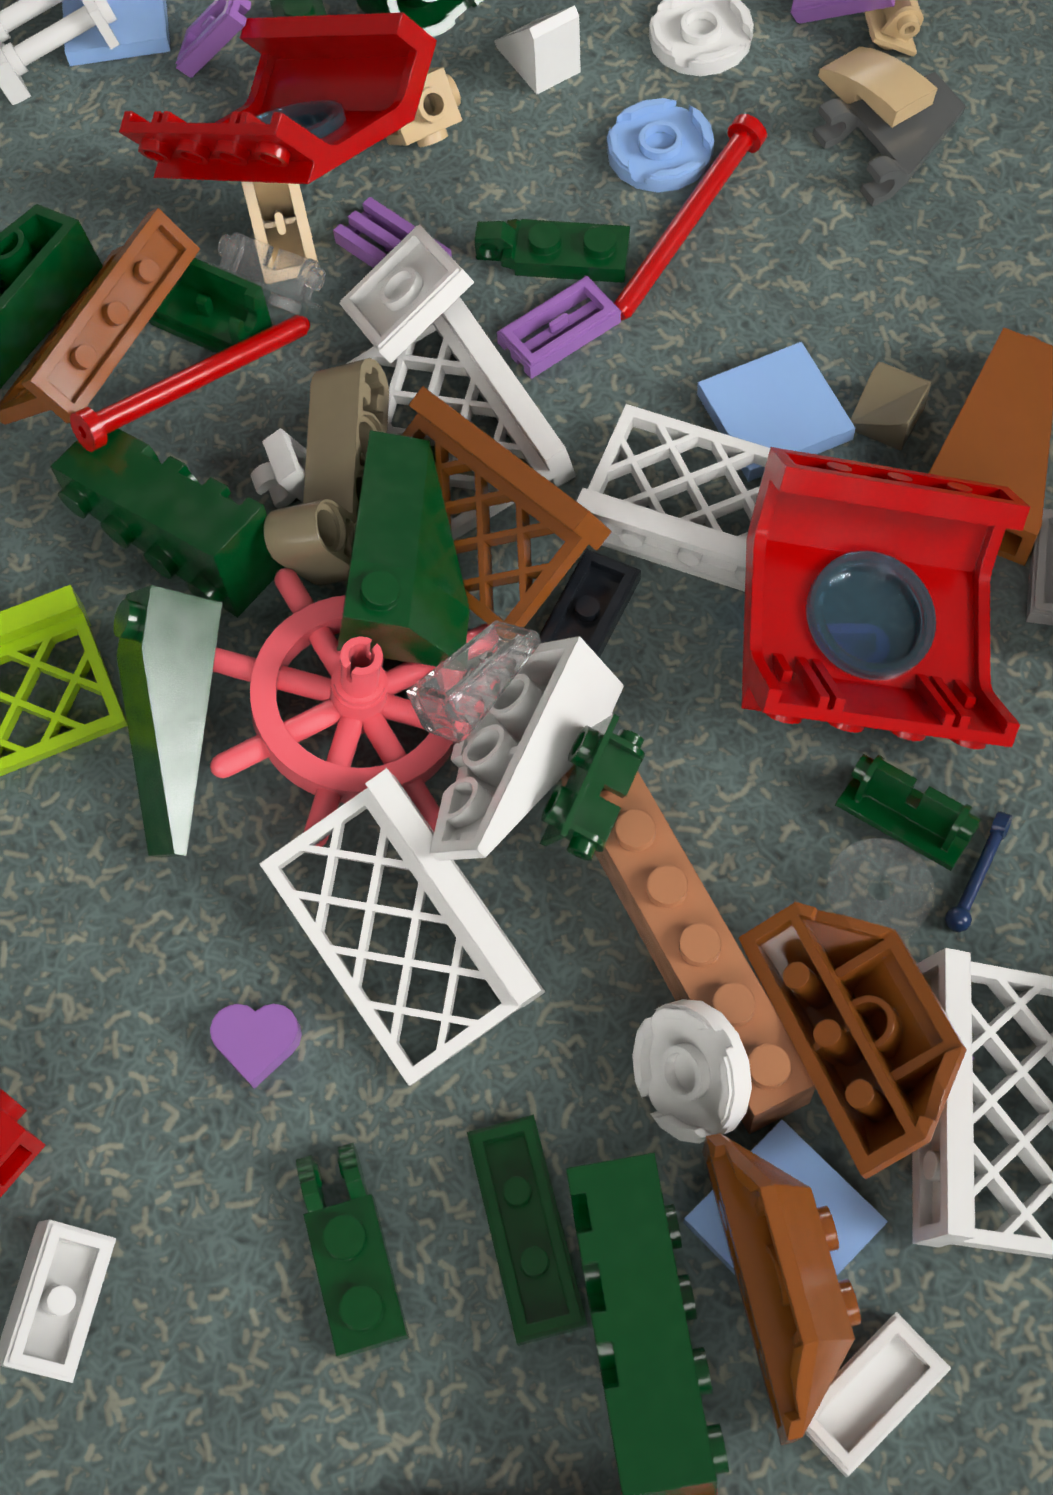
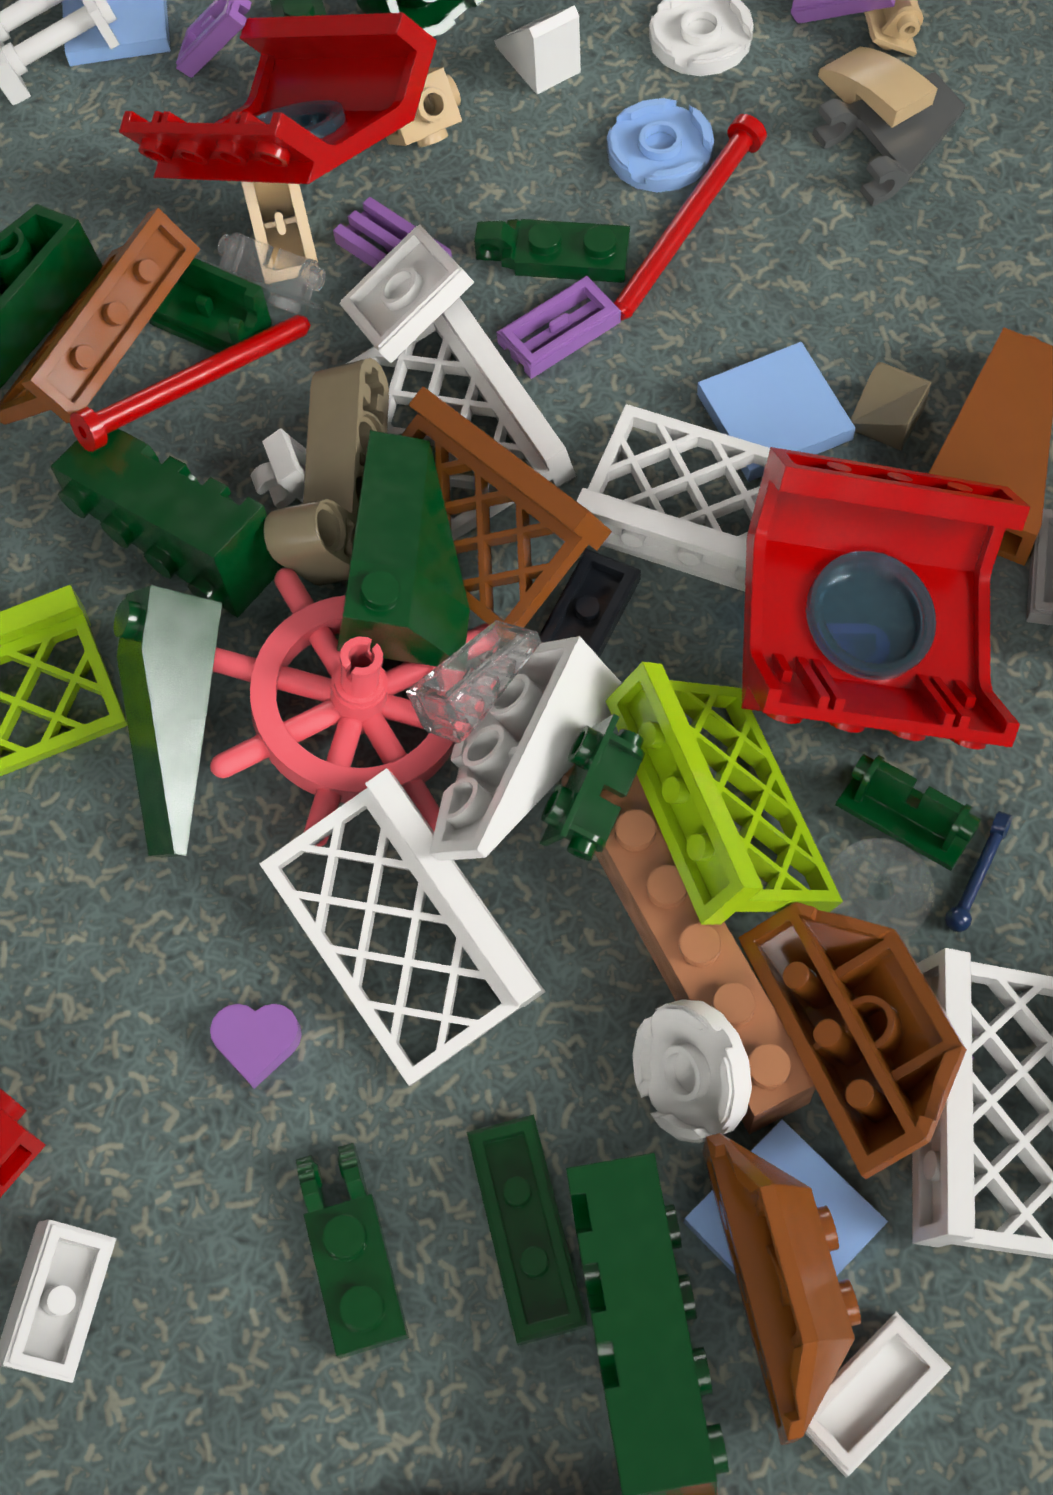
none -> lime fence [605,661,843,925]

